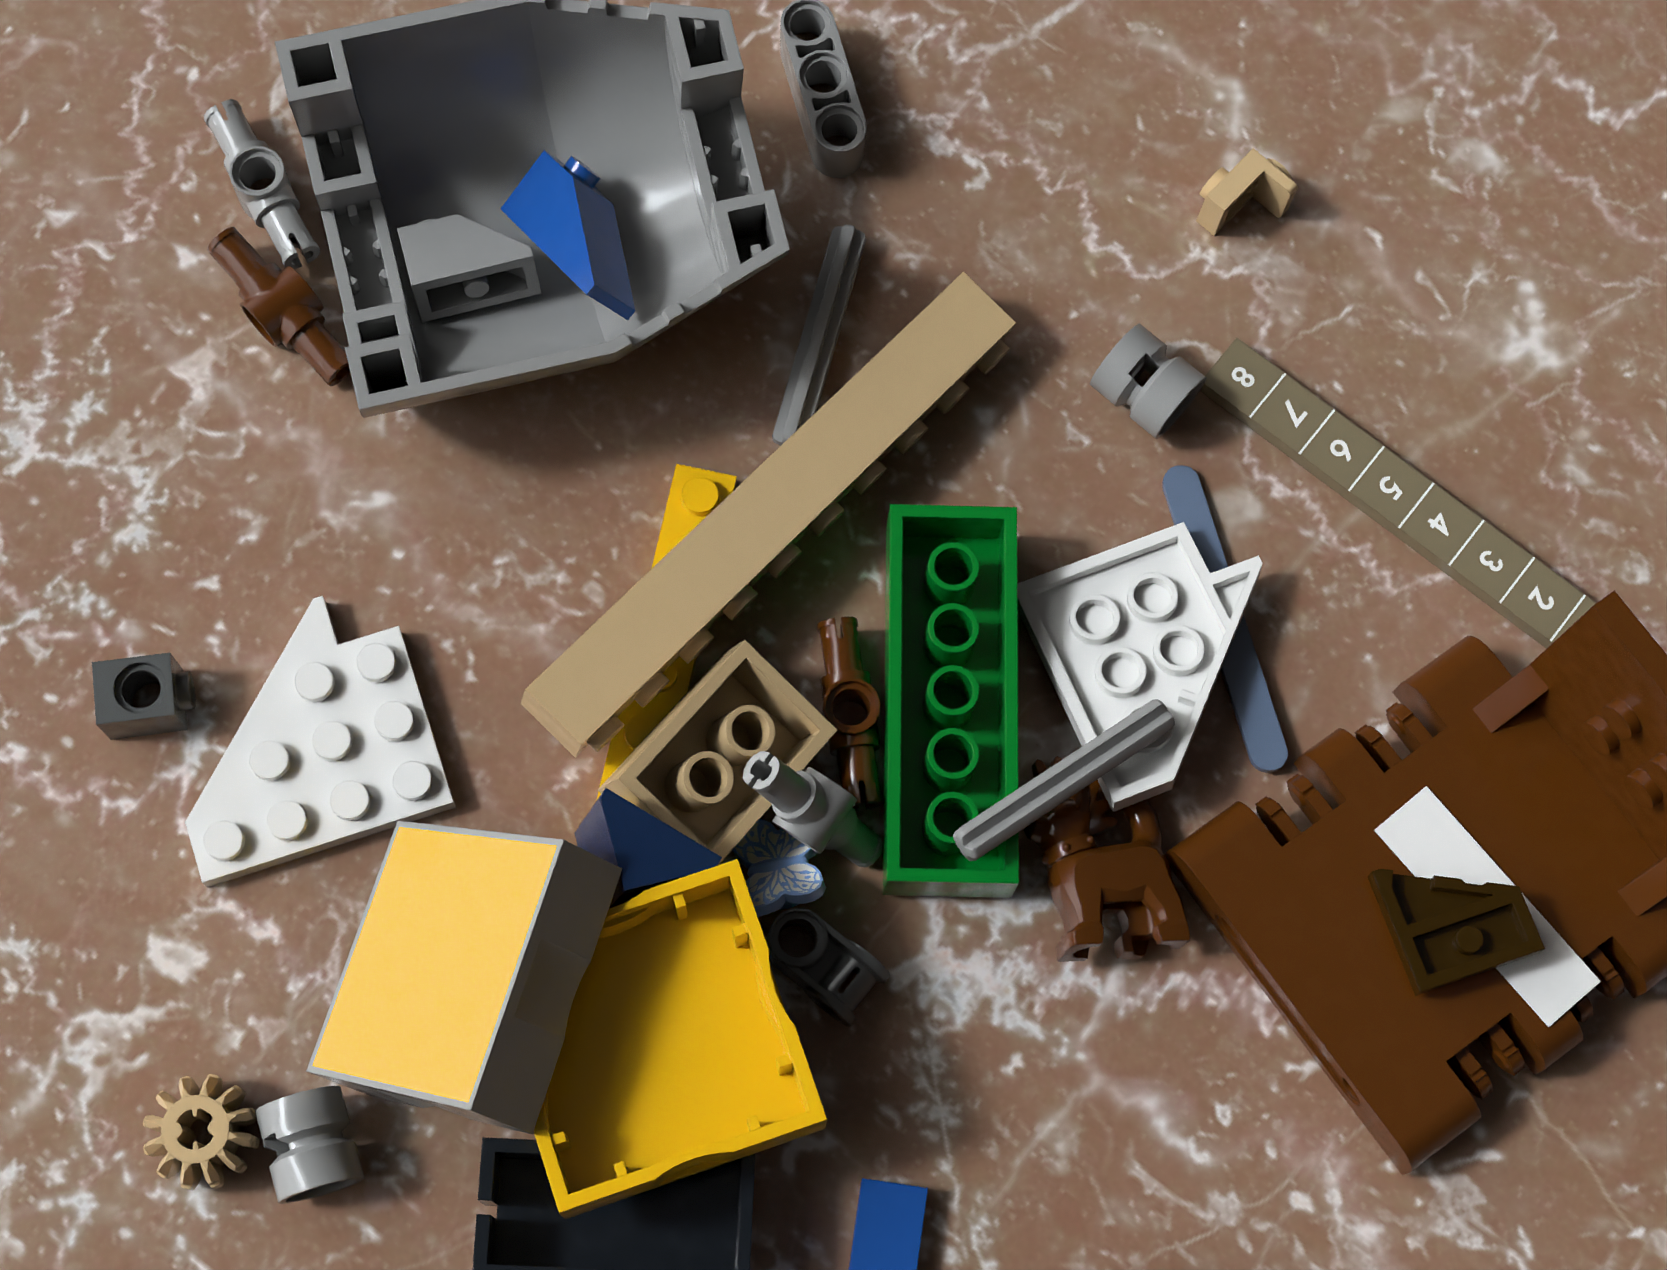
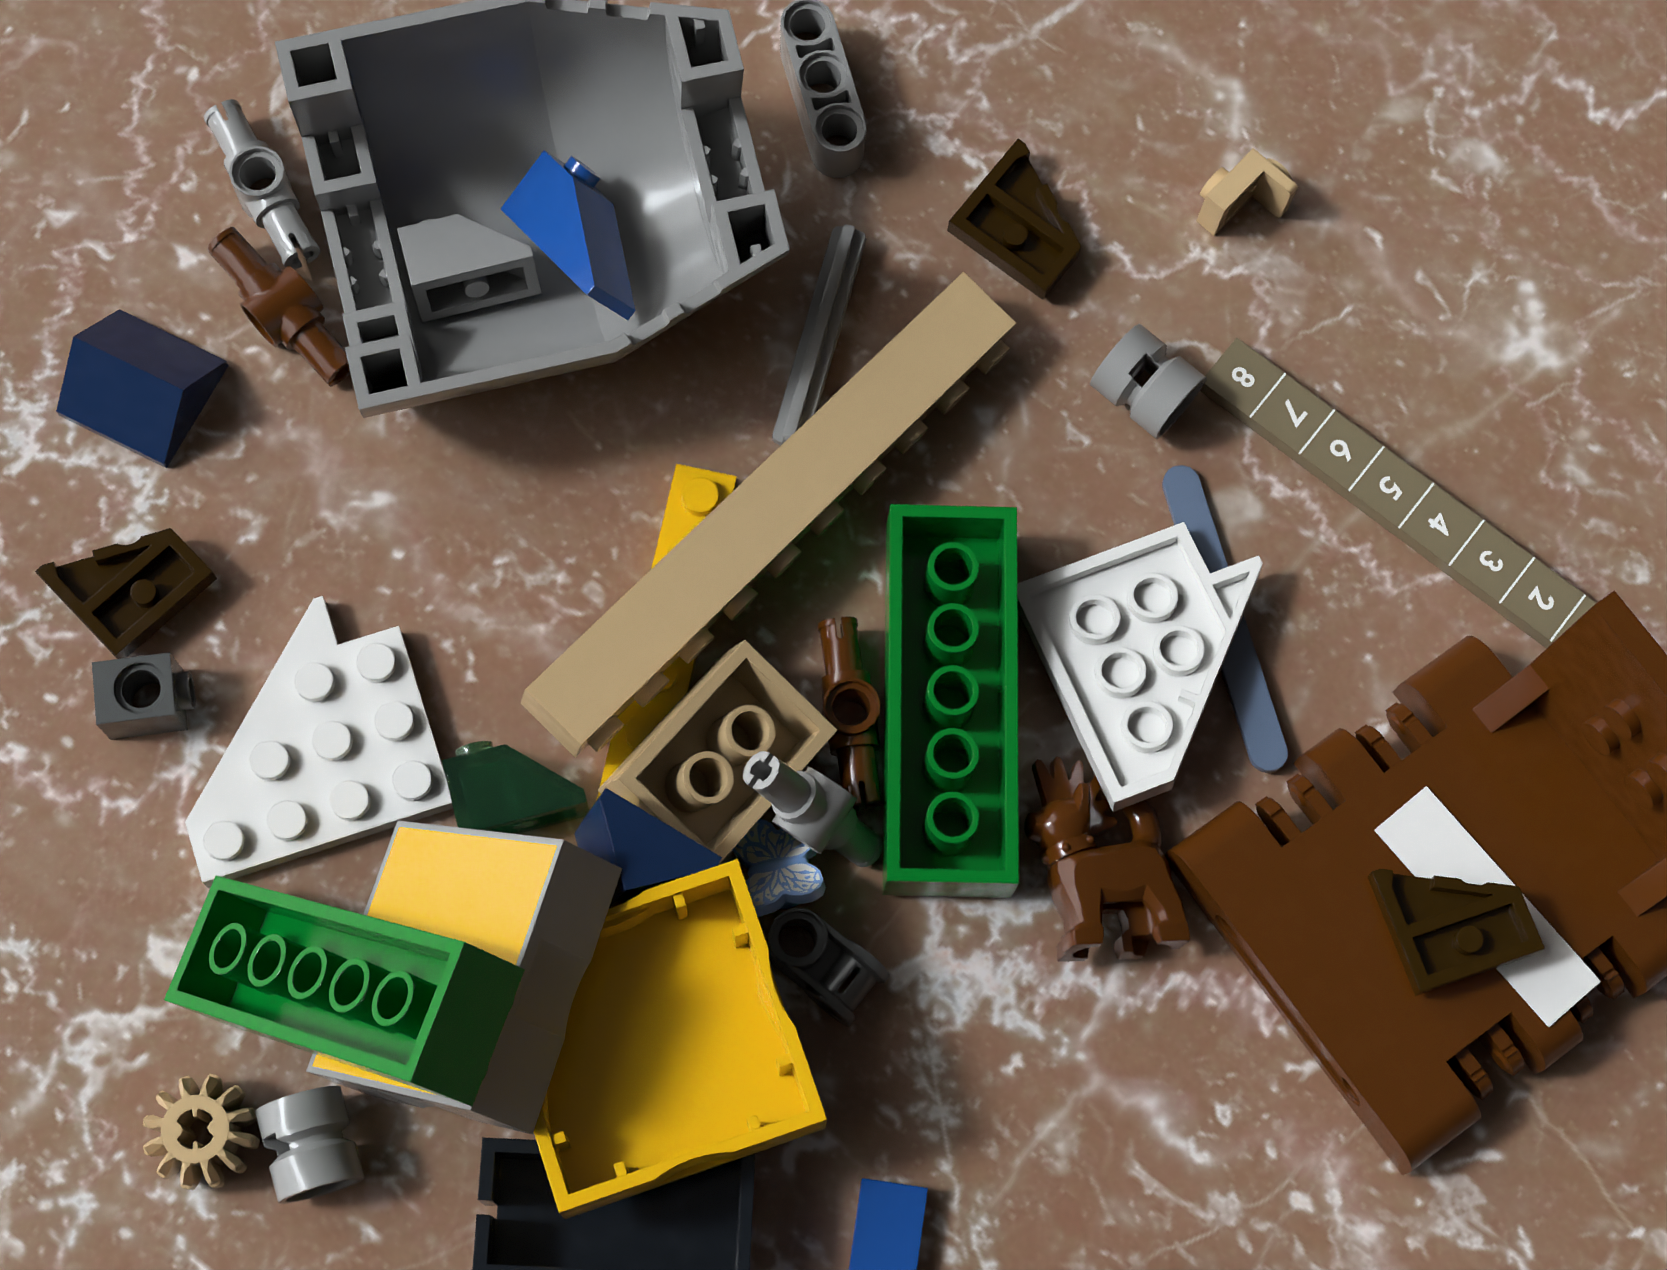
light grey axle [953,699,1175,861] -> none
none -> dark brown wing [35,528,217,659]
none -> dark blue slope [56,309,229,468]
none -> green brick [164,875,525,1107]
none -> clear green slope [442,741,589,834]
none -> dark brown wing [947,138,1081,300]

